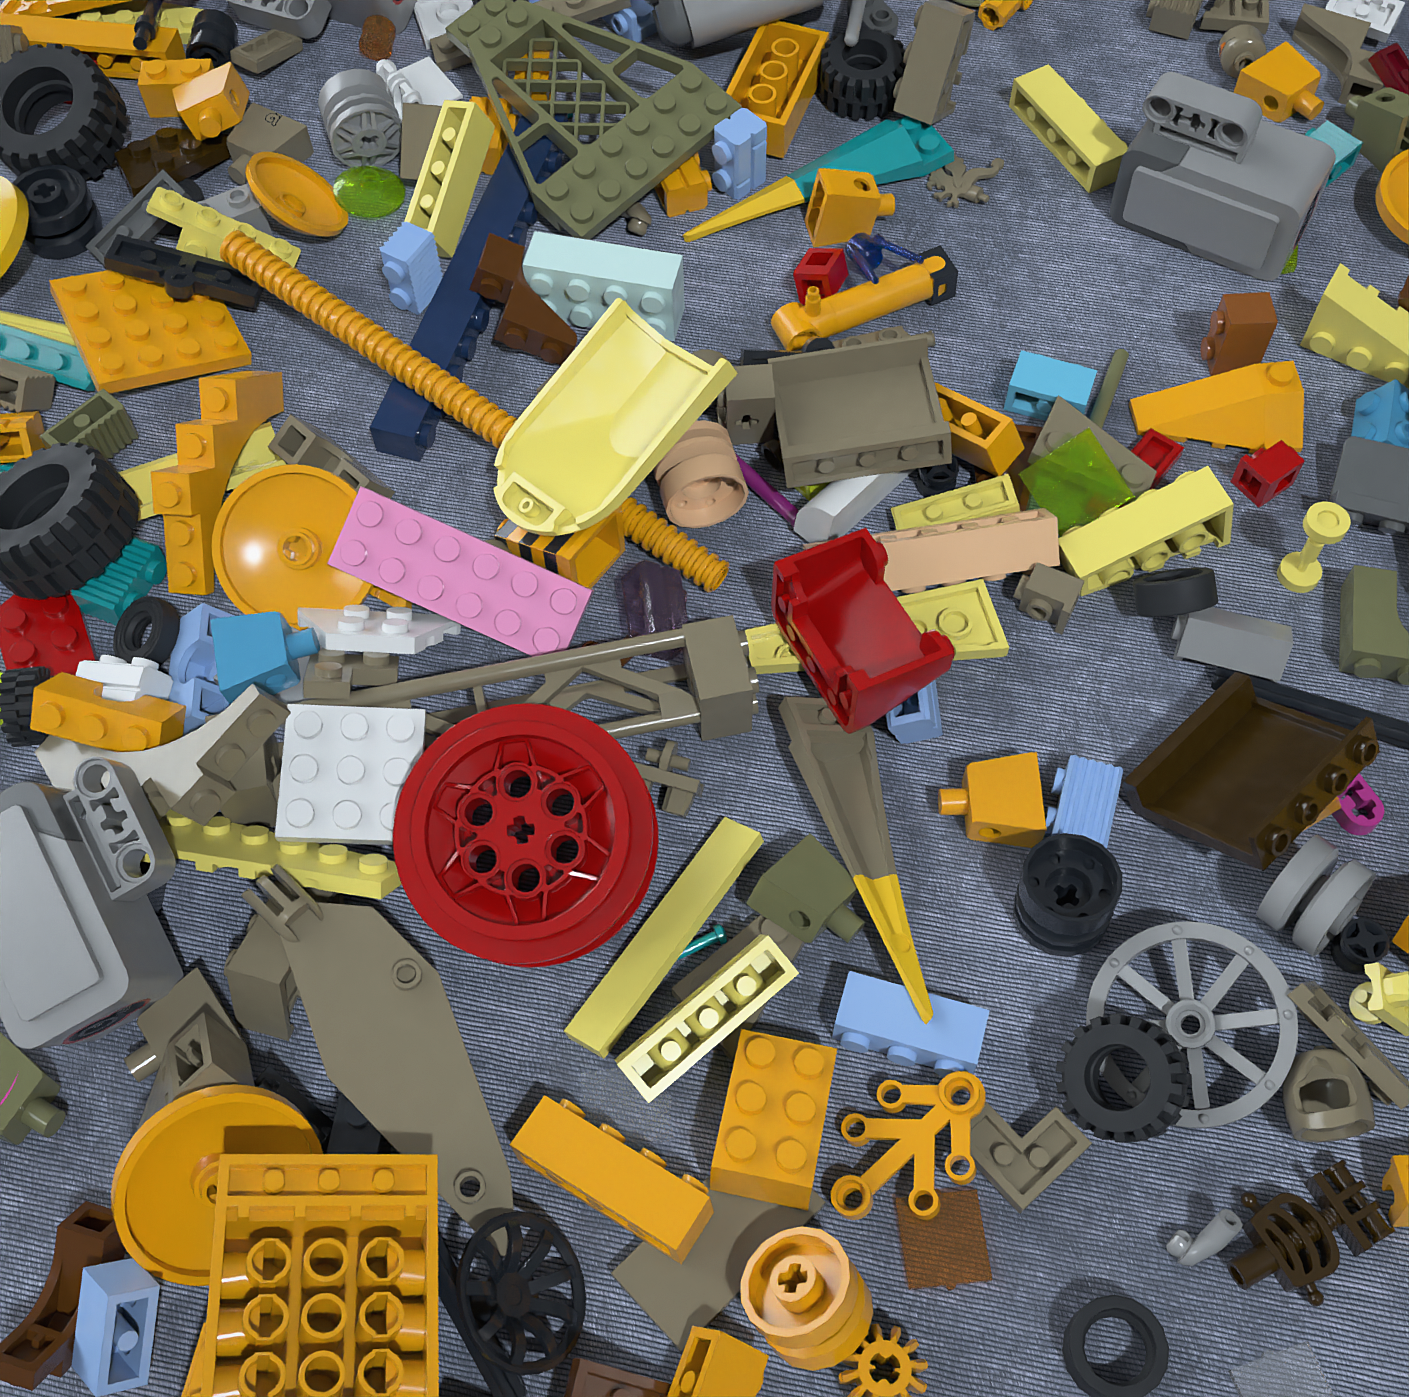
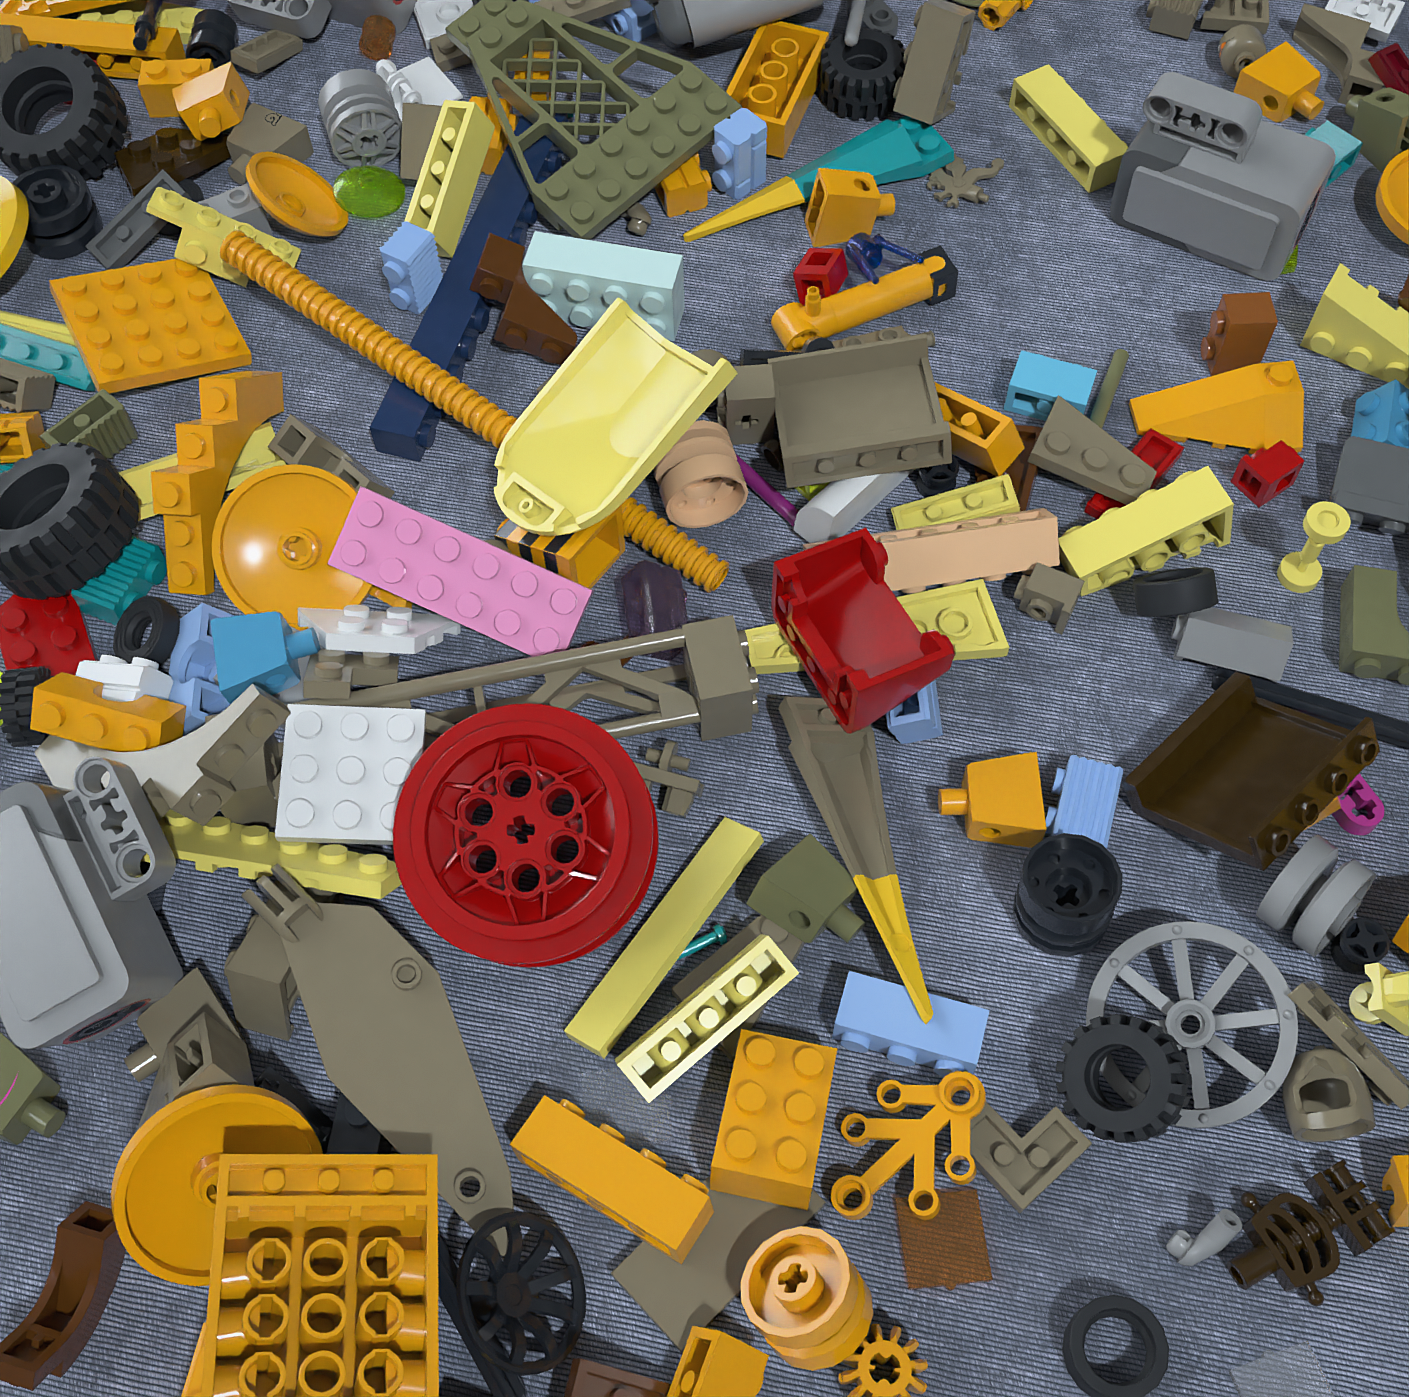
light blue brick [71,1258,160,1397] -> none
black hinge [104,234,264,308] -> none
clear neon green plate [1018,427,1134,537] -> none

